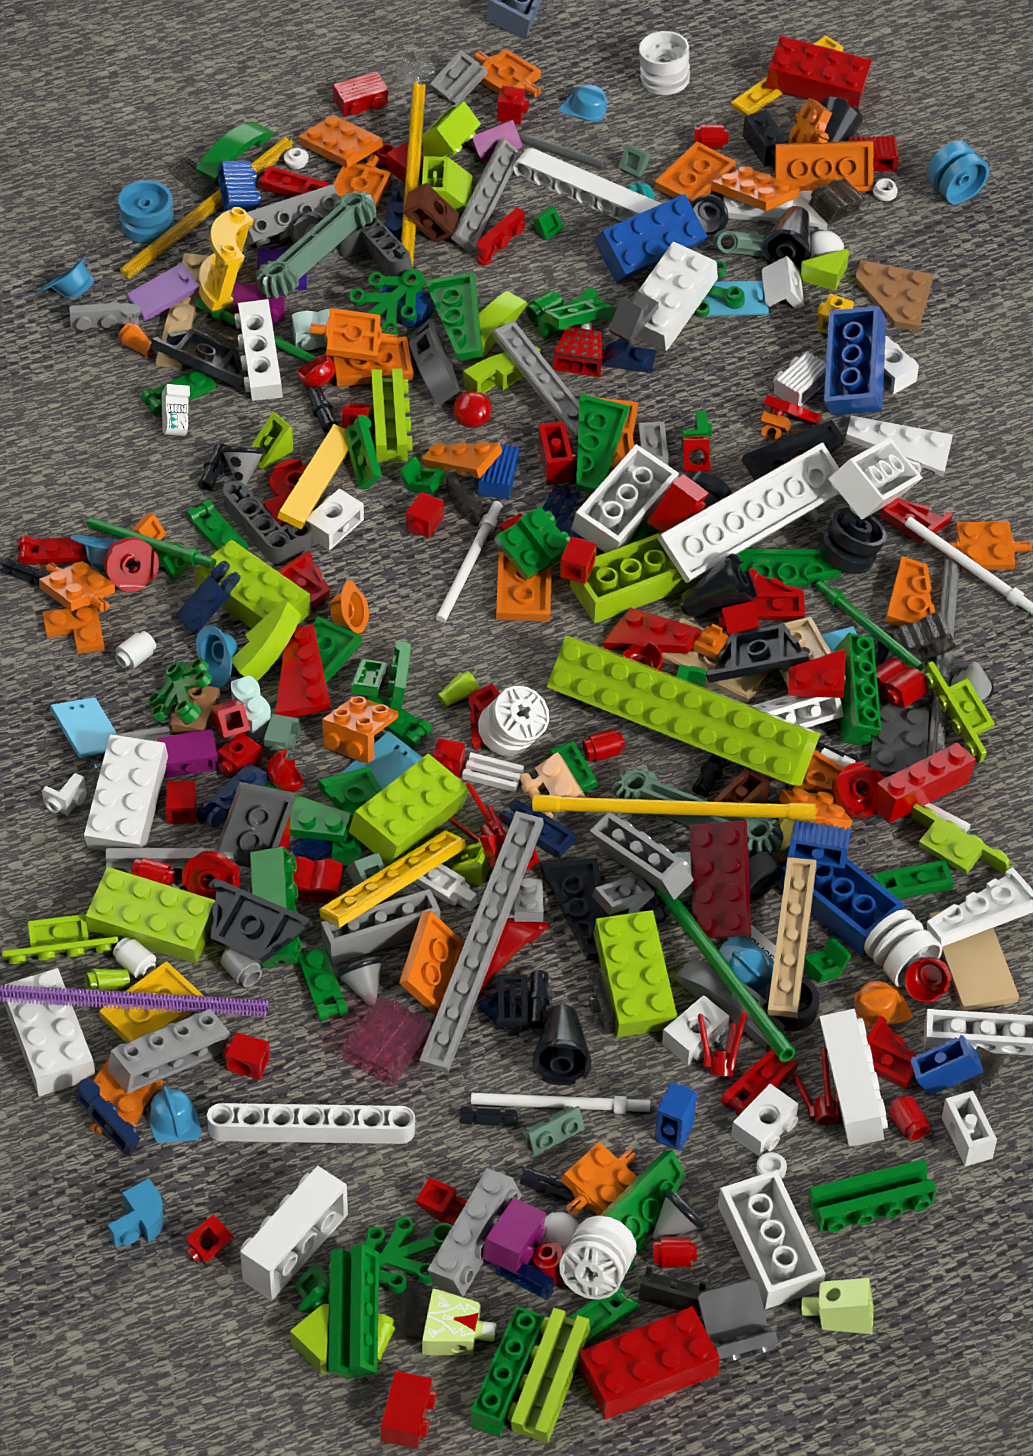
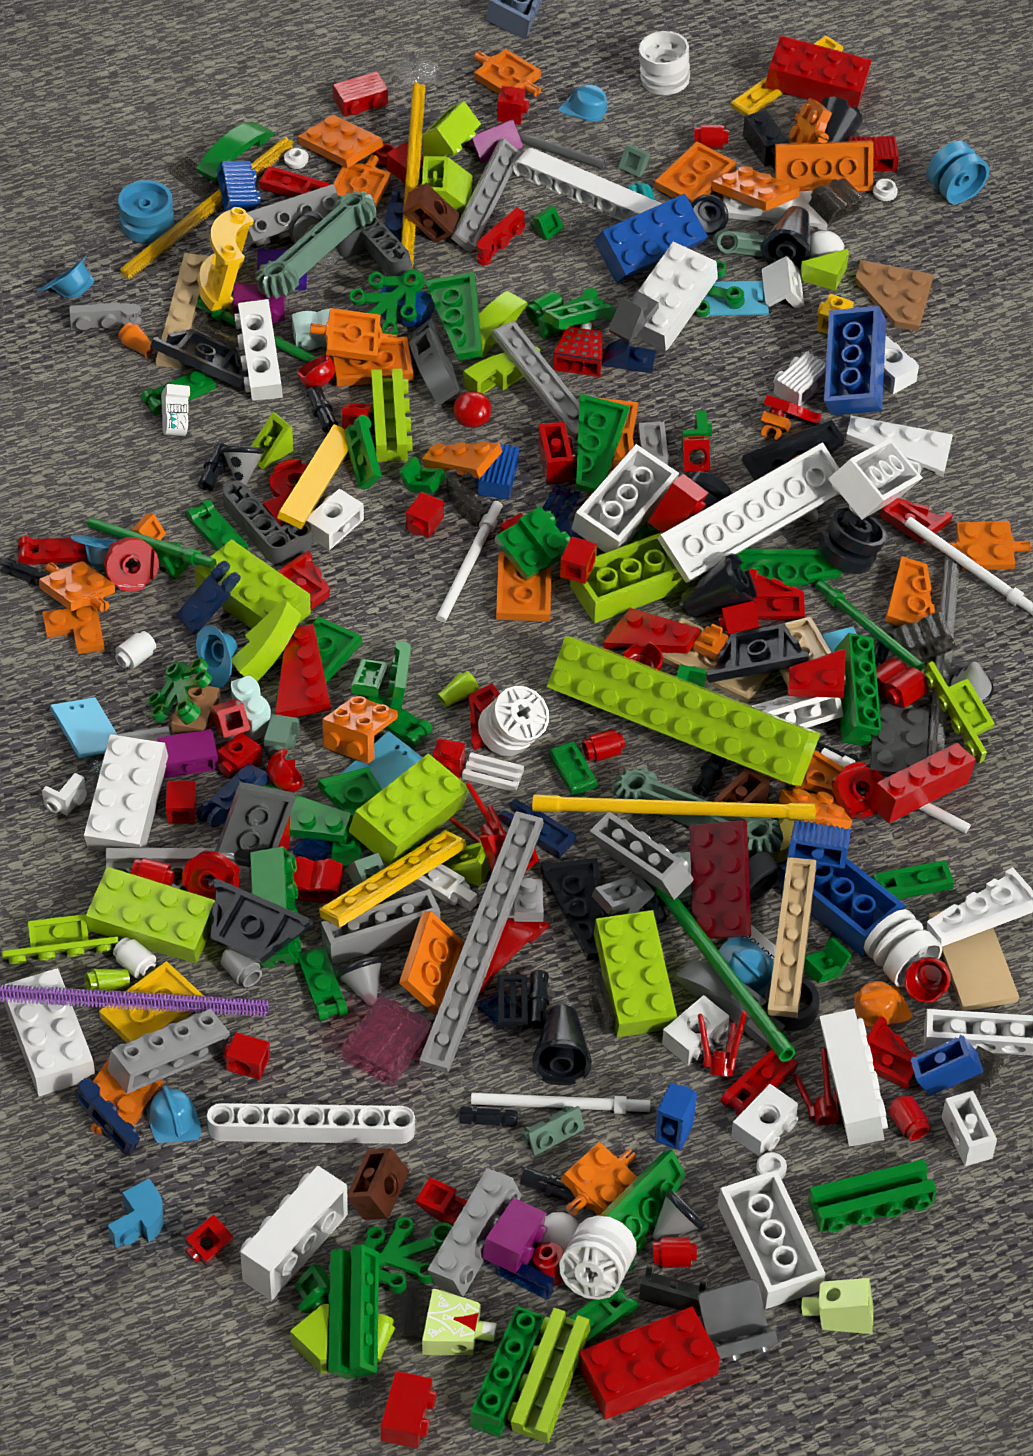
medium lavender container [126,263,200,321] -> none
orange piece [328,580,369,634] -> none
light grey plate [430,50,488,105] -> none
light nougat plate [520,752,586,818] -> none
lime bracket [912,803,1009,875] -> none
none -> copper brick [347,1148,409,1220]

